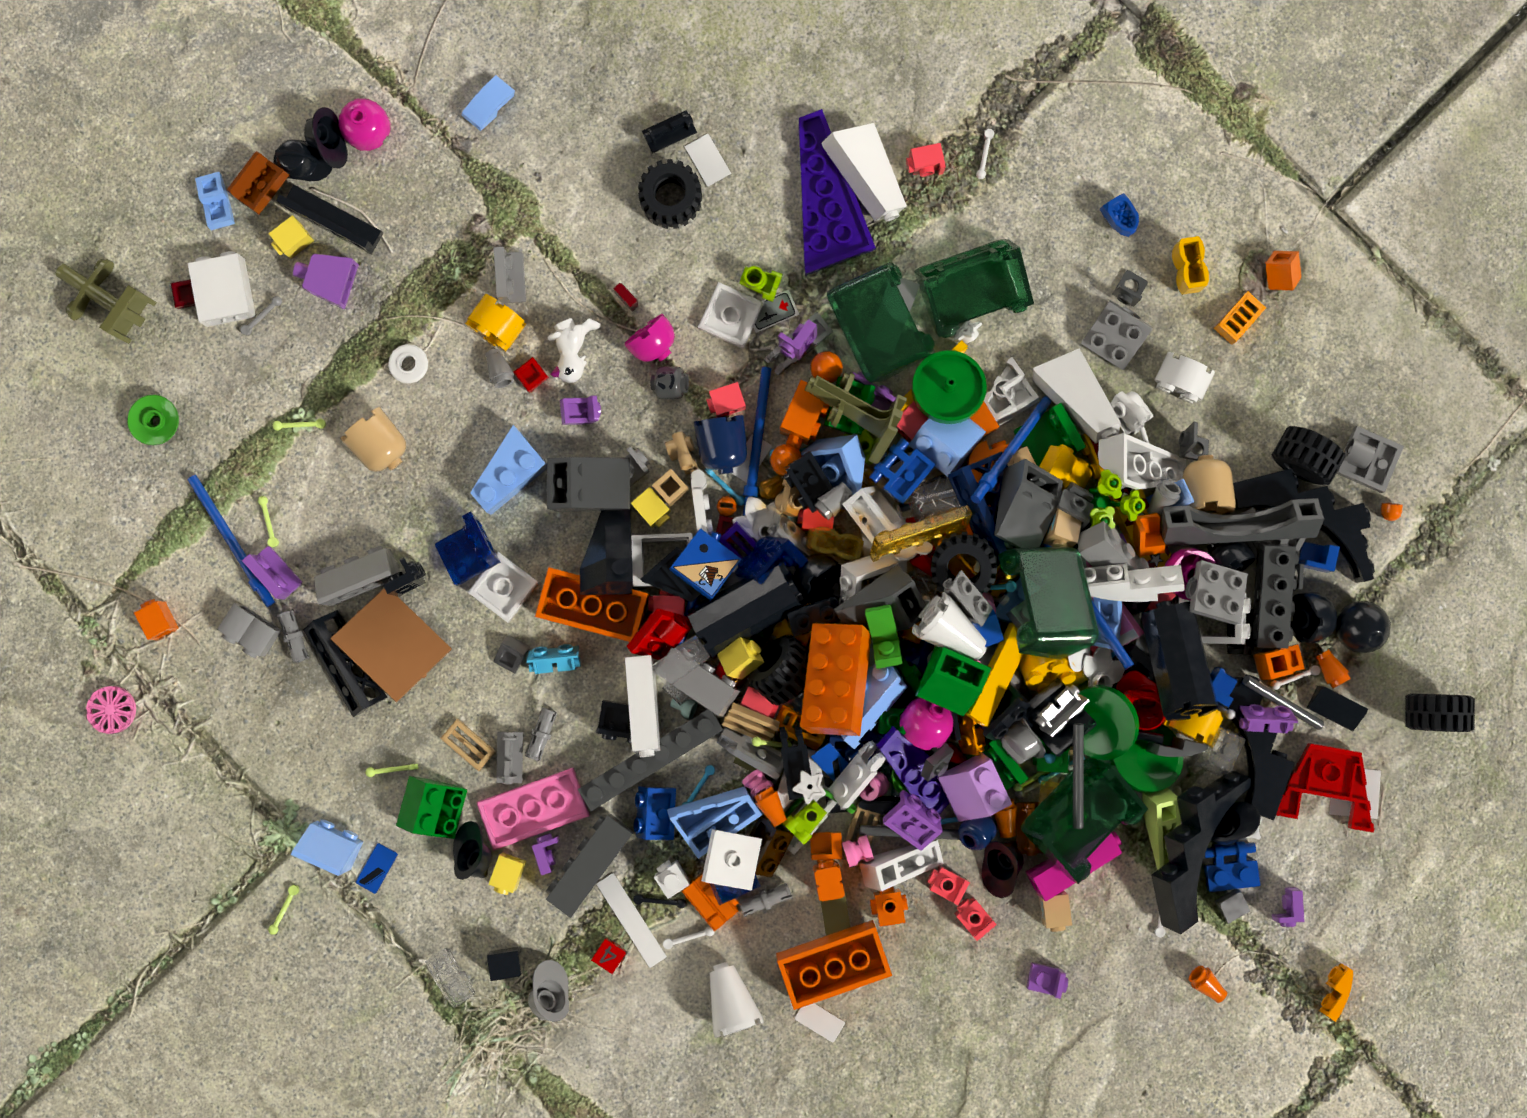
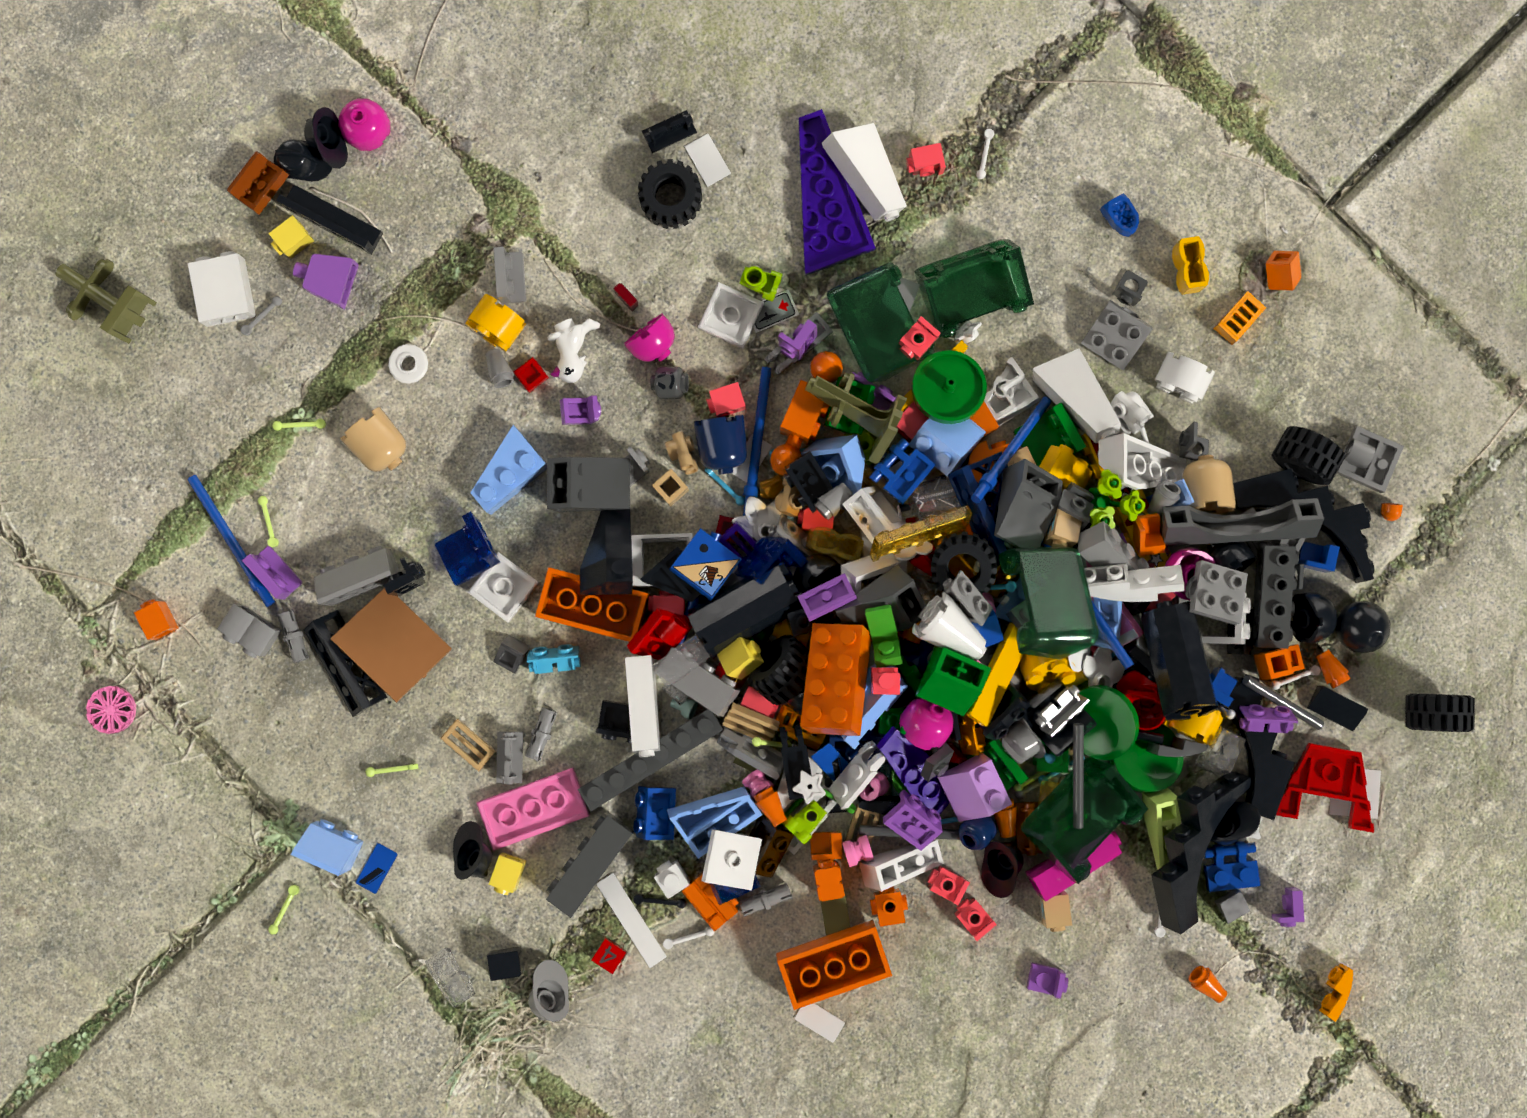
bright green dish [127,395,179,445] -> none
dark red tile [170,279,196,309] -> none
light blue slope [195,172,235,230] -> none
green slope [396,776,468,839] -> none
light blue slope [461,75,515,131] -> none
medium lavender bracket [532,833,560,876] -> none
light yellow brick [631,487,671,528] -> none
medium azure hinge [682,765,715,805] -> none
white hinge [690,469,713,535] -> none
white cone [709,962,764,1038] -> none
orange hinge [717,496,737,517] -> none
none -> medium lavender plate [797,573,857,621]
none -> coral brick [871,668,900,695]
none -> coral brick [899,316,941,360]

